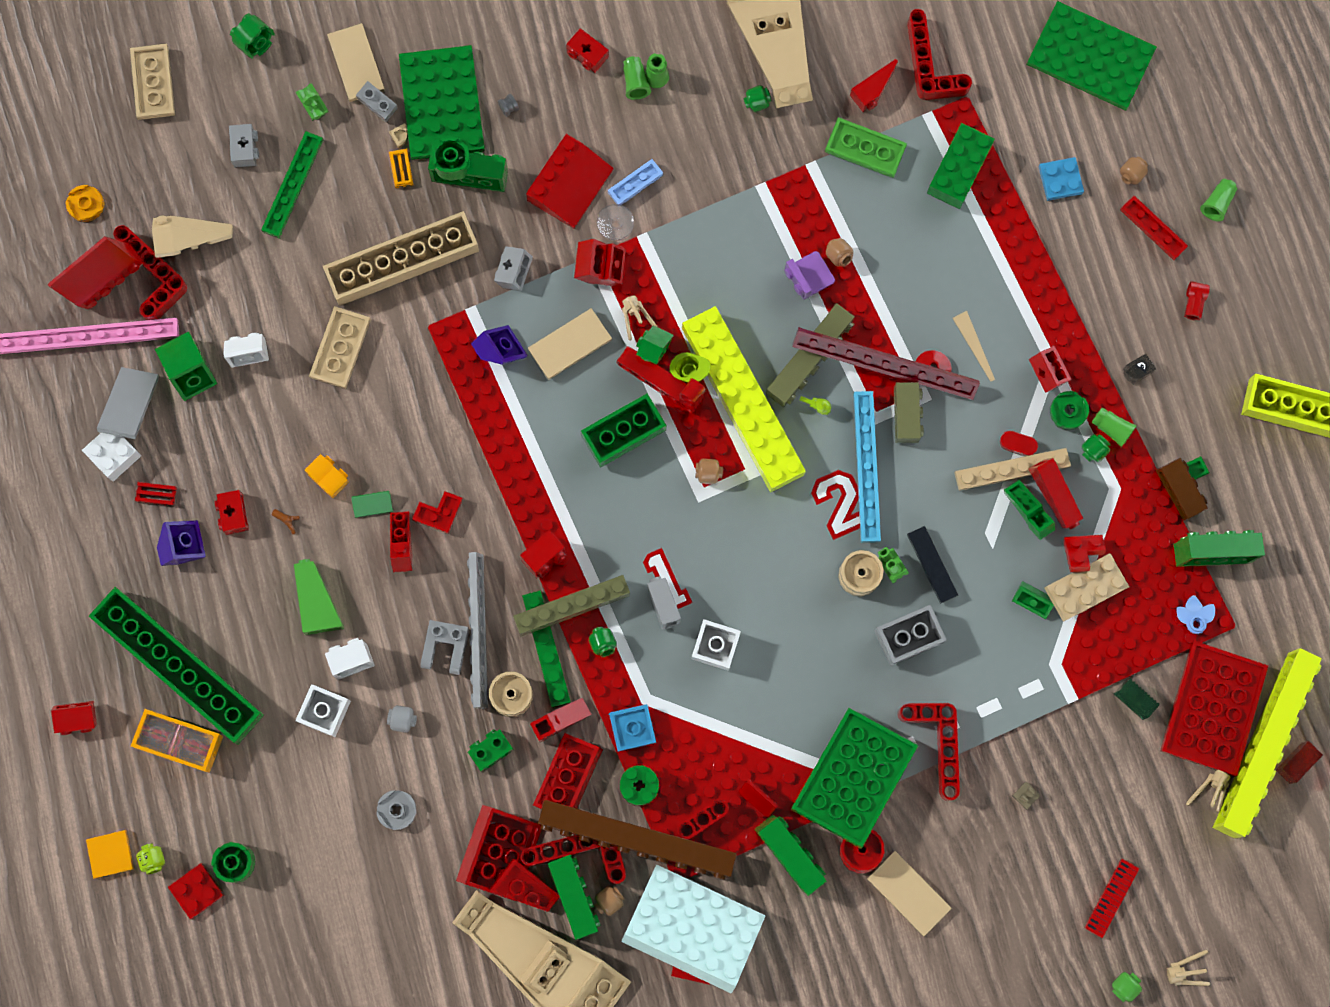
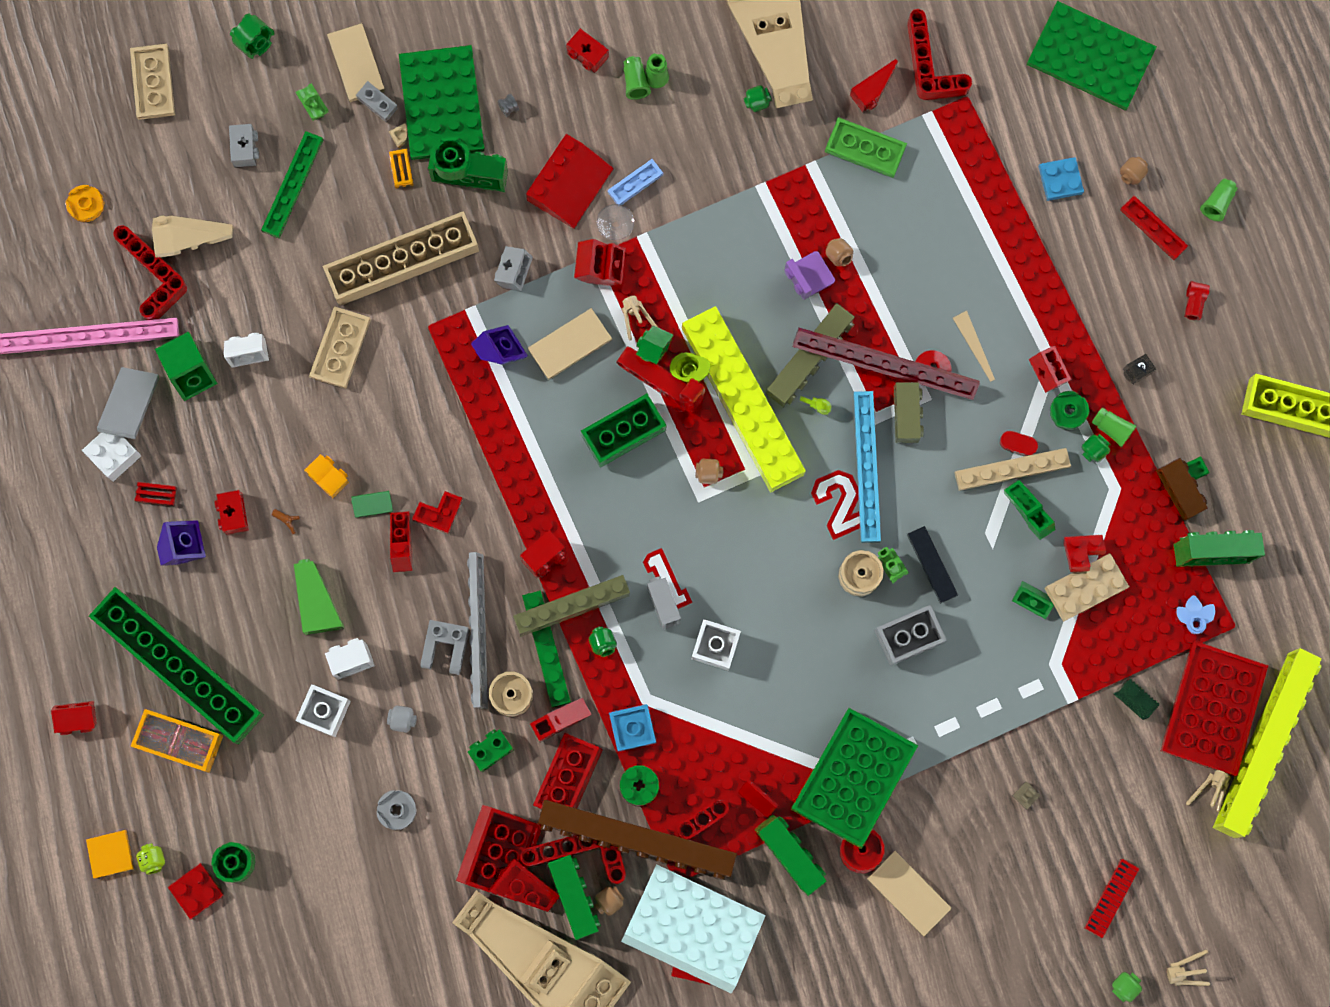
red slope [48,236,144,309] -> none
red beam [897,703,960,801] -> none
green brick [927,123,995,209] -> none
red slope [1028,458,1084,530] -> none
clear red brick [1276,741,1323,784] -> none

